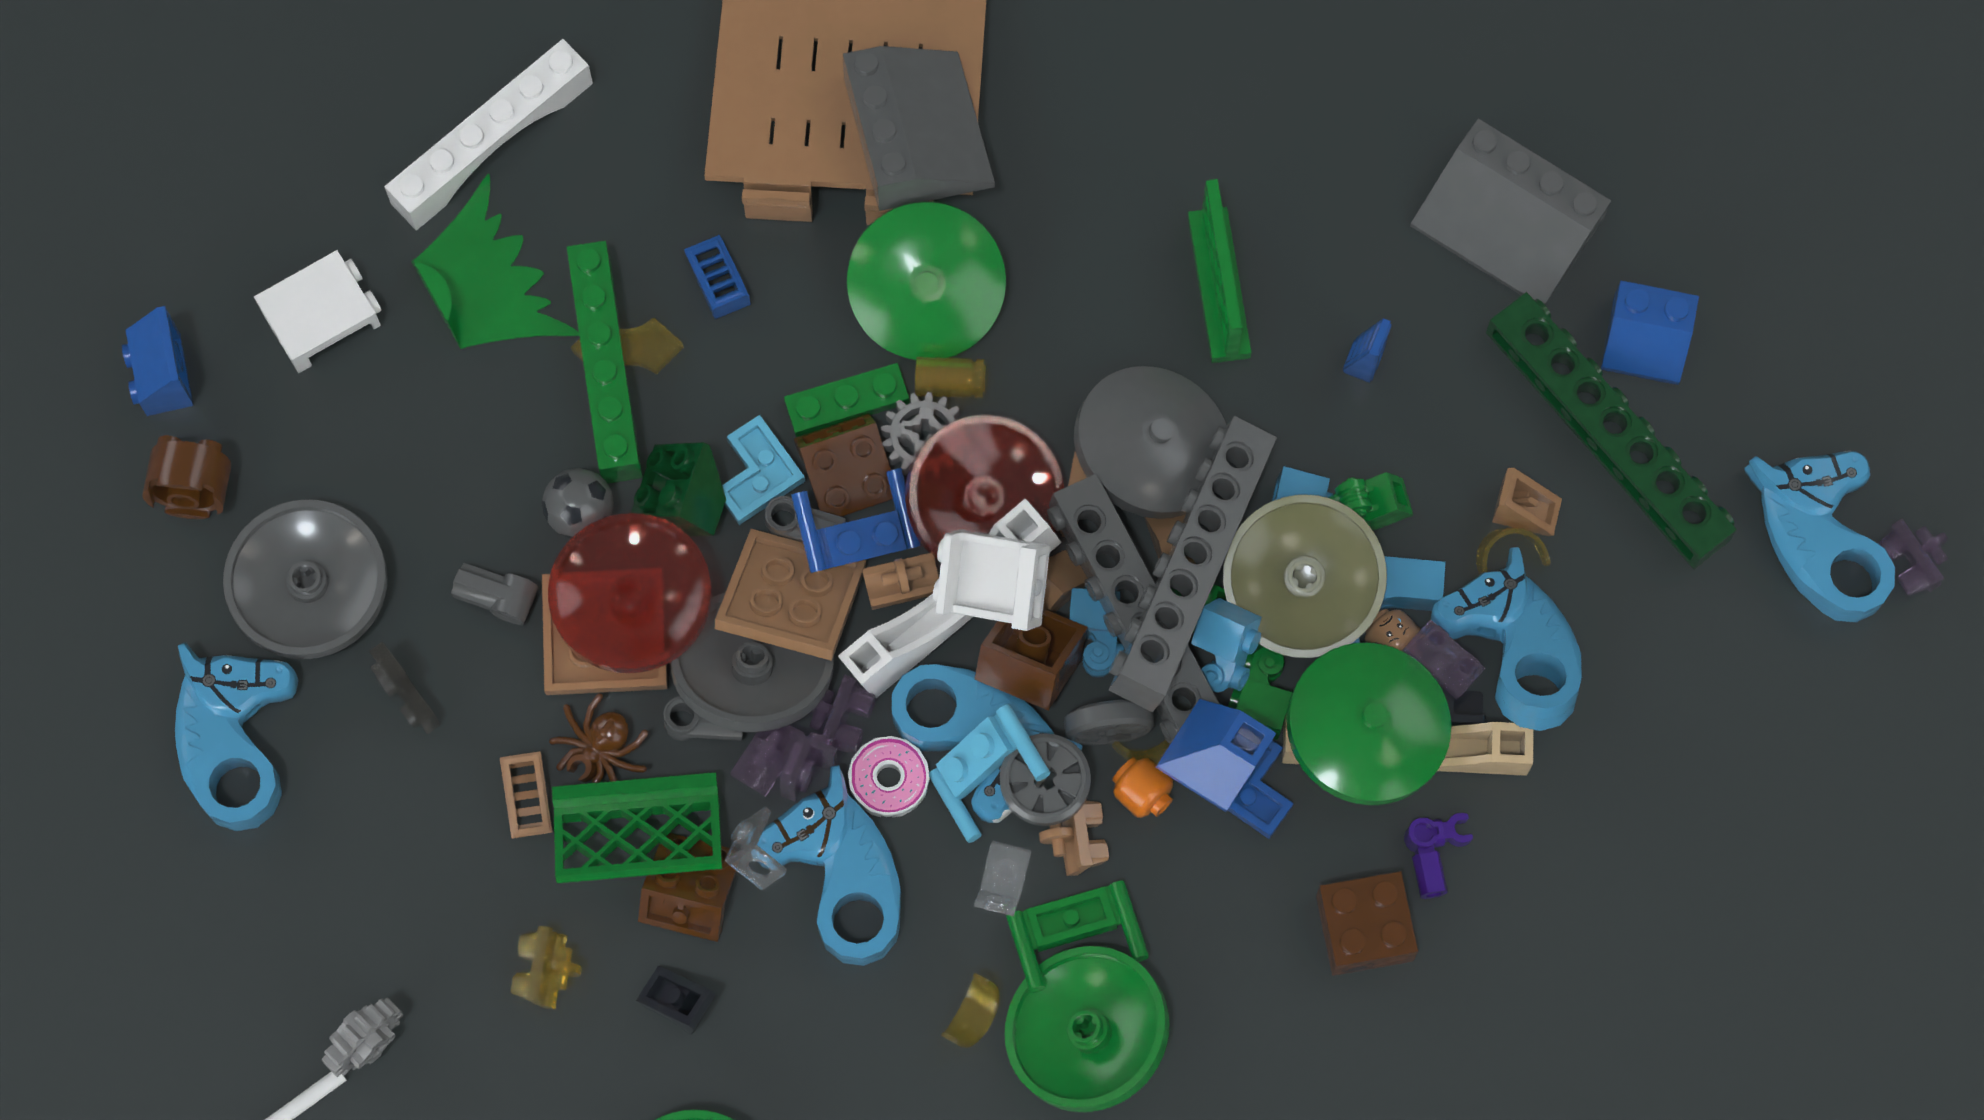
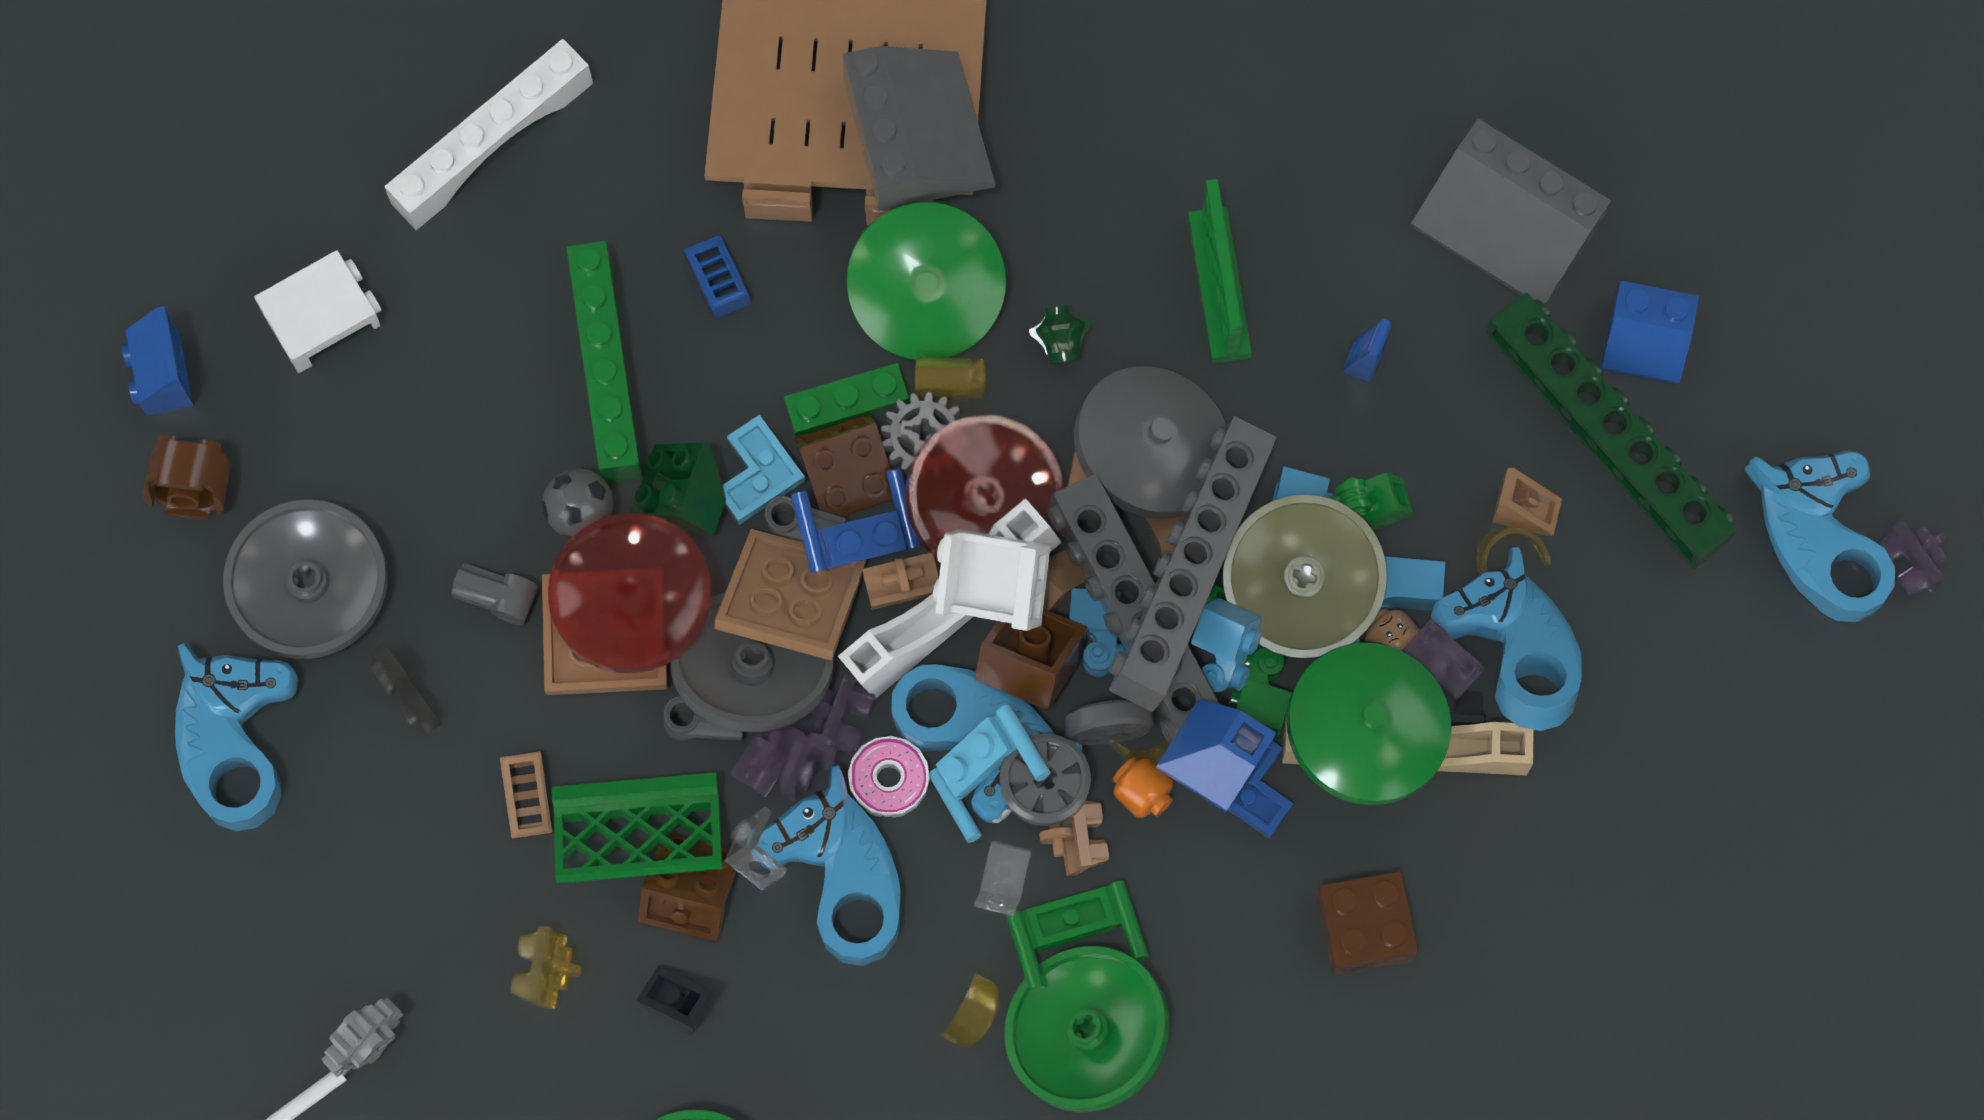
green piece [411,174,579,349] -> none
reddish brown animal [549,693,648,783] -> none
clear yellow tile [571,318,684,375] -> none
dark purple bar [1404,813,1473,899] -> none
none -> dark green rock [1029,305,1091,364]

